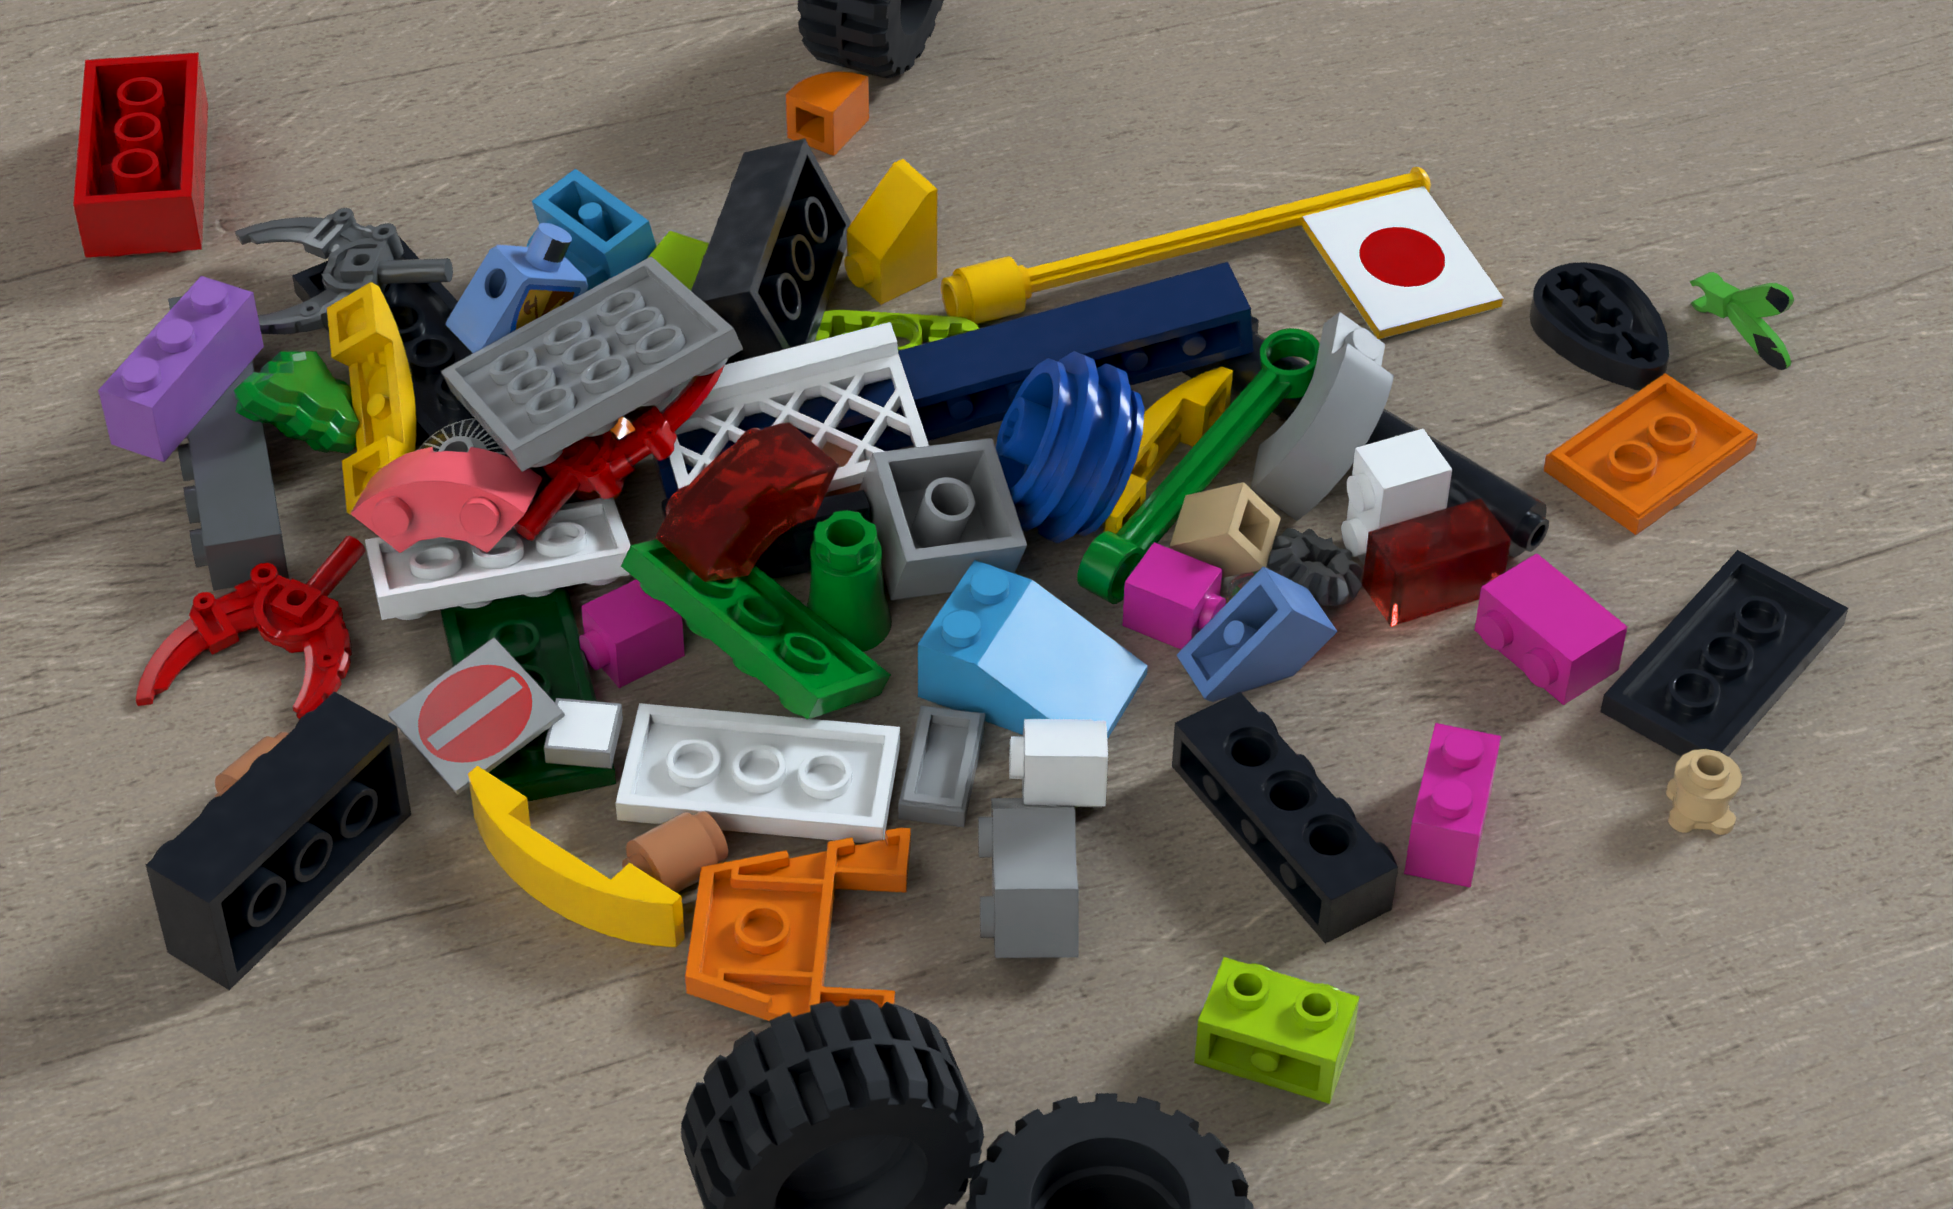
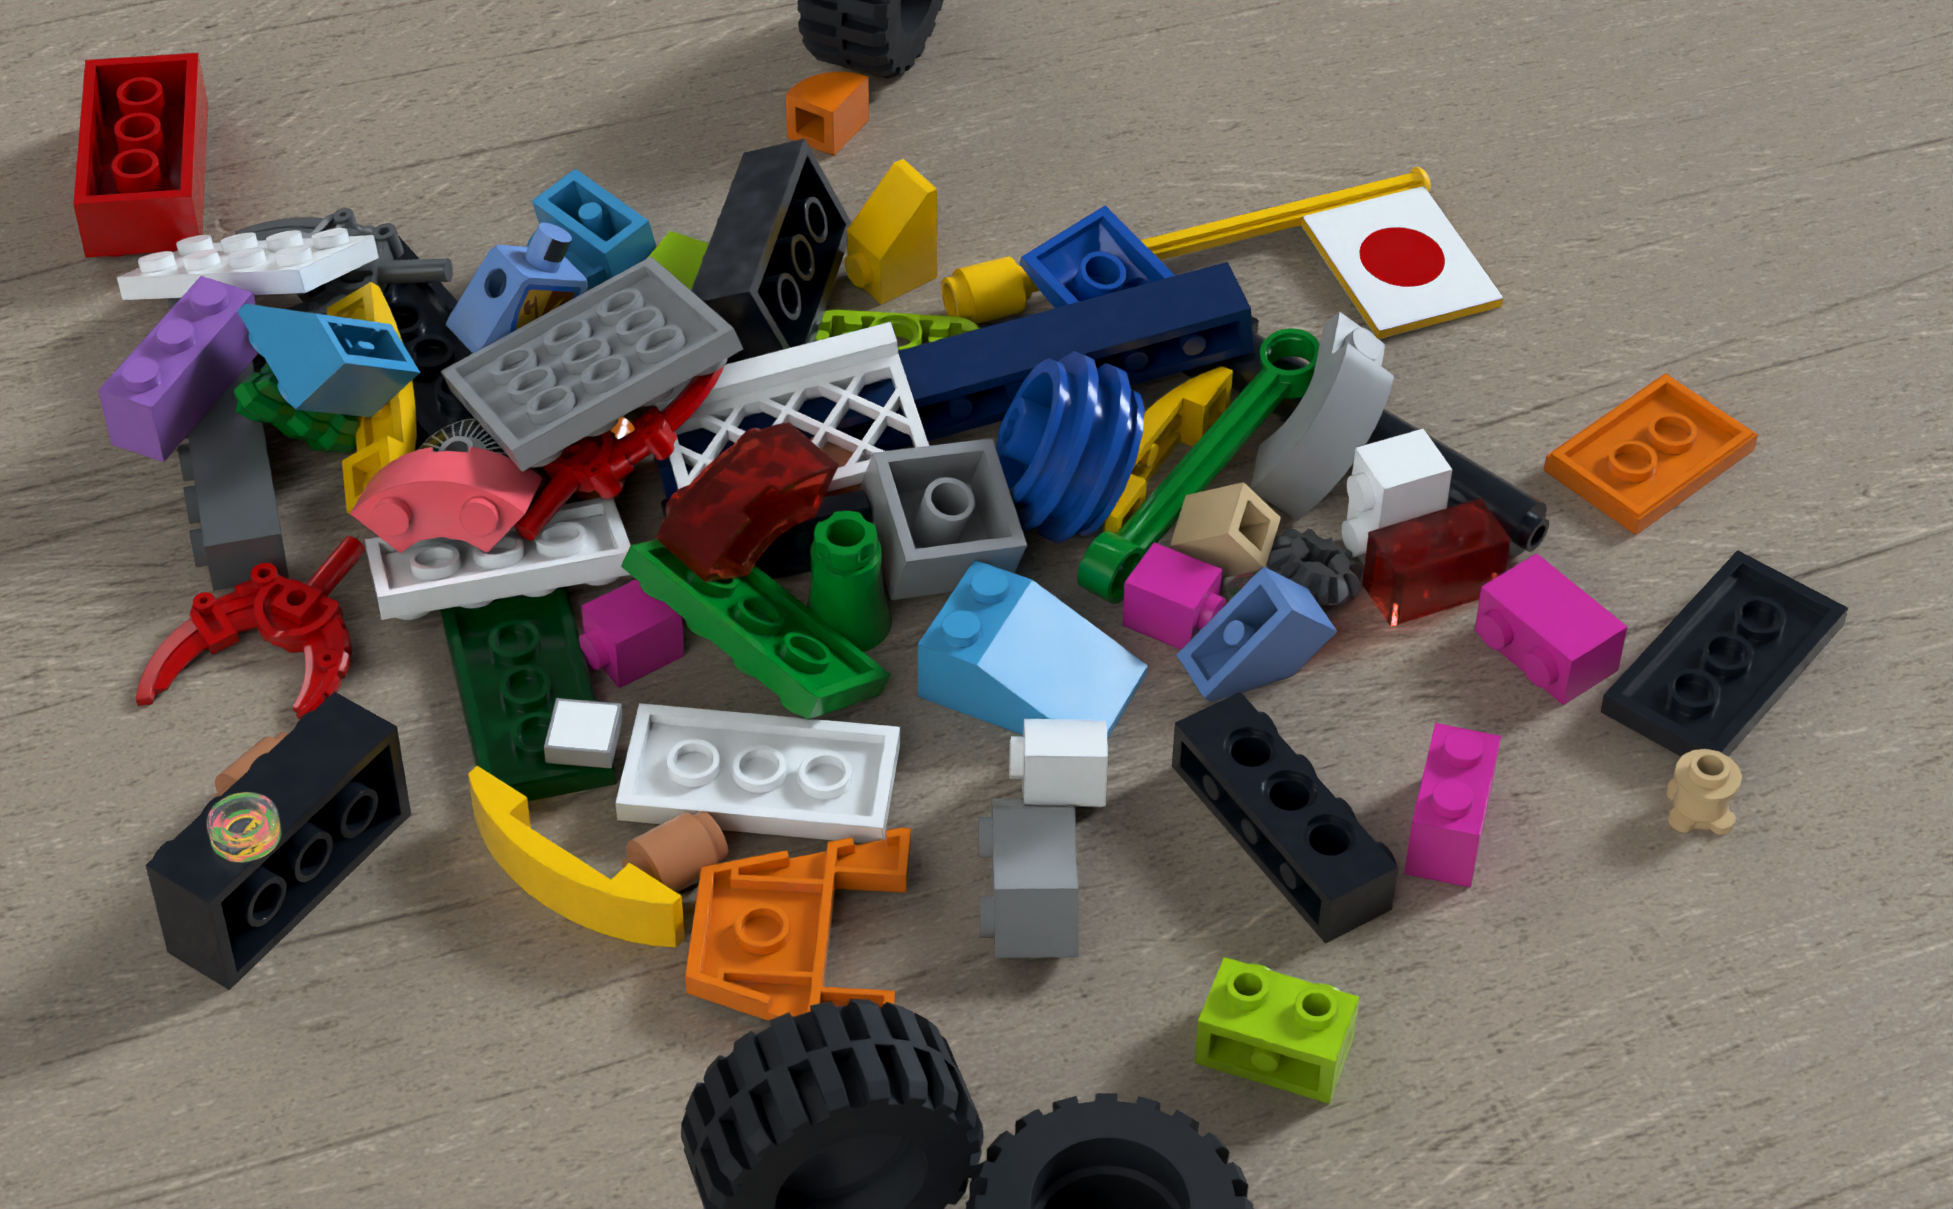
piece [388,638,565,795] -> none
light grey tile [898,706,985,827] -> none
black piece [1530,262,1669,390] -> none
bright green piece [1690,272,1794,370] -> none
none -> white plate [117,228,379,300]
none -> clear tile [207,792,281,862]
none -> dark azure slope [237,304,420,417]
none -> blue slope [1019,205,1175,308]

